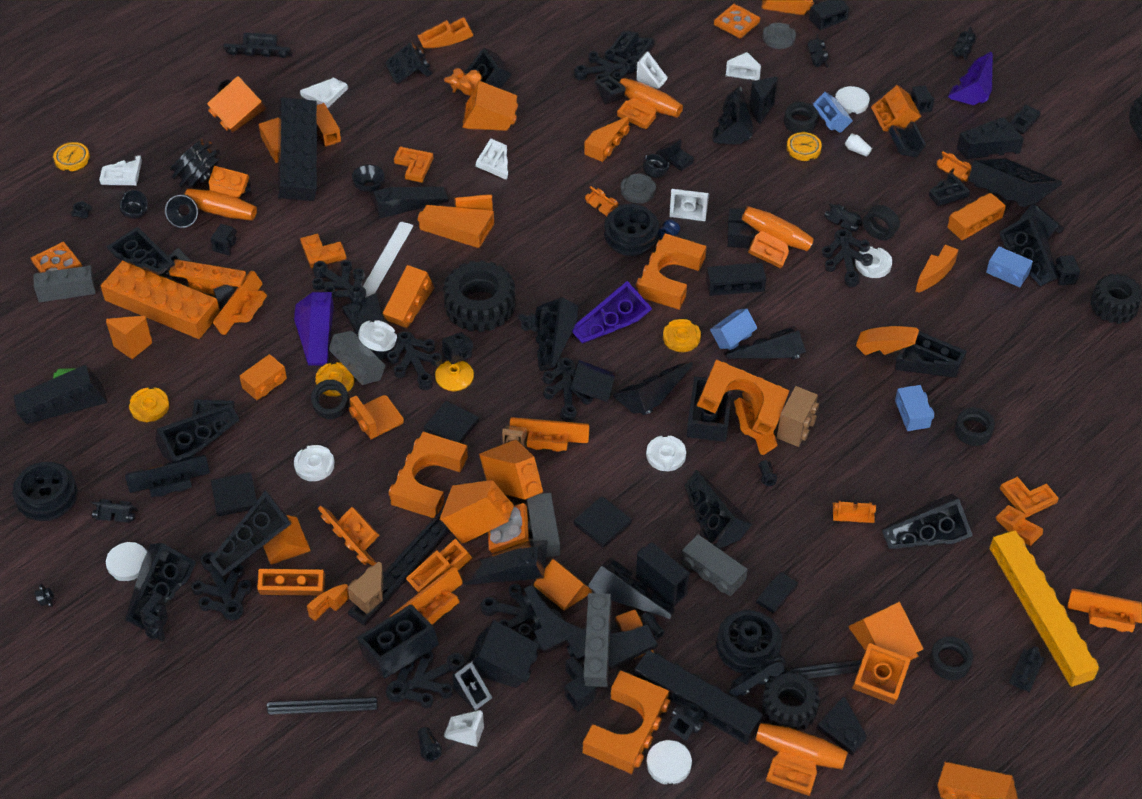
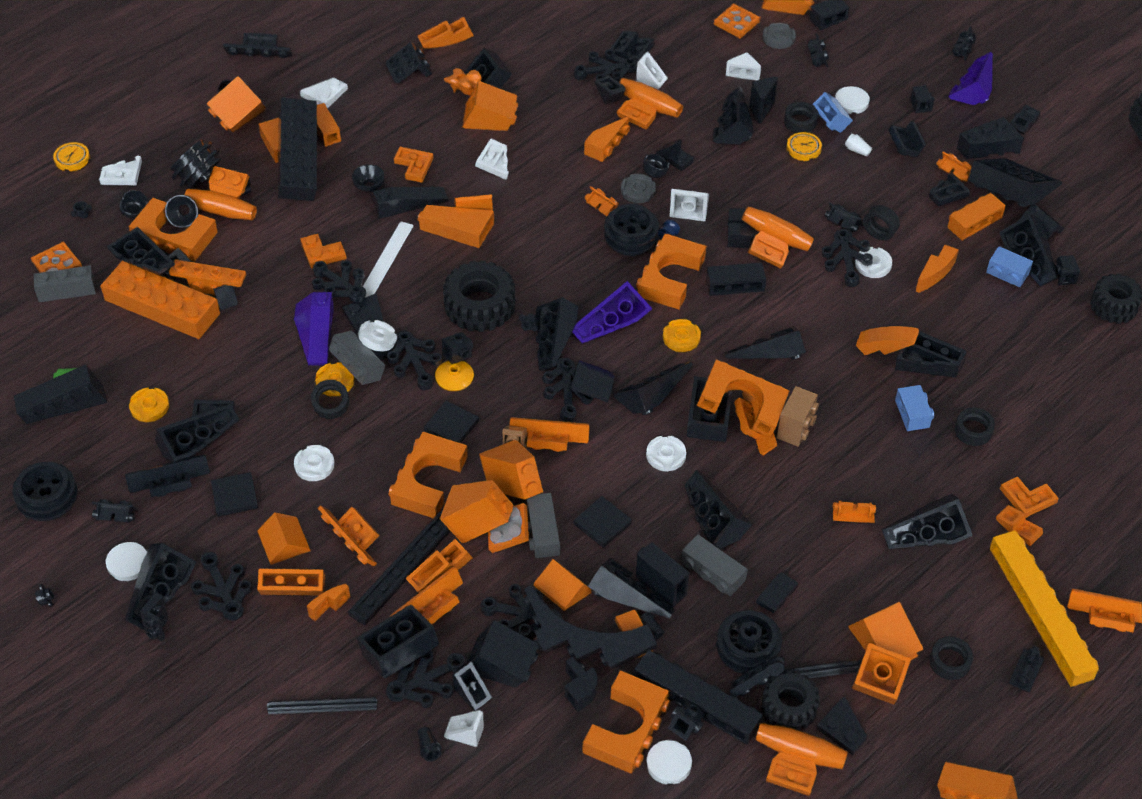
orange slope [106,316,152,359] -> none
black brick [210,224,237,256] -> none
black wedge [210,490,292,576] -> none
orange bracket [213,271,267,335] -> none
orange brick [239,354,287,400] -> none
medium nougat slope [348,562,383,614] -> none
orange bracket [349,395,404,440] -> none
orange wedge [383,265,435,328] -> none
black wedge [462,540,548,585] -> none
dark grey brick [584,593,611,687] -> none
medium blue brick [710,309,757,350] -> none
black pin [758,460,777,487] -> none
orange slope [871,85,921,131] -> none
none -> orange arch [129,198,218,262]

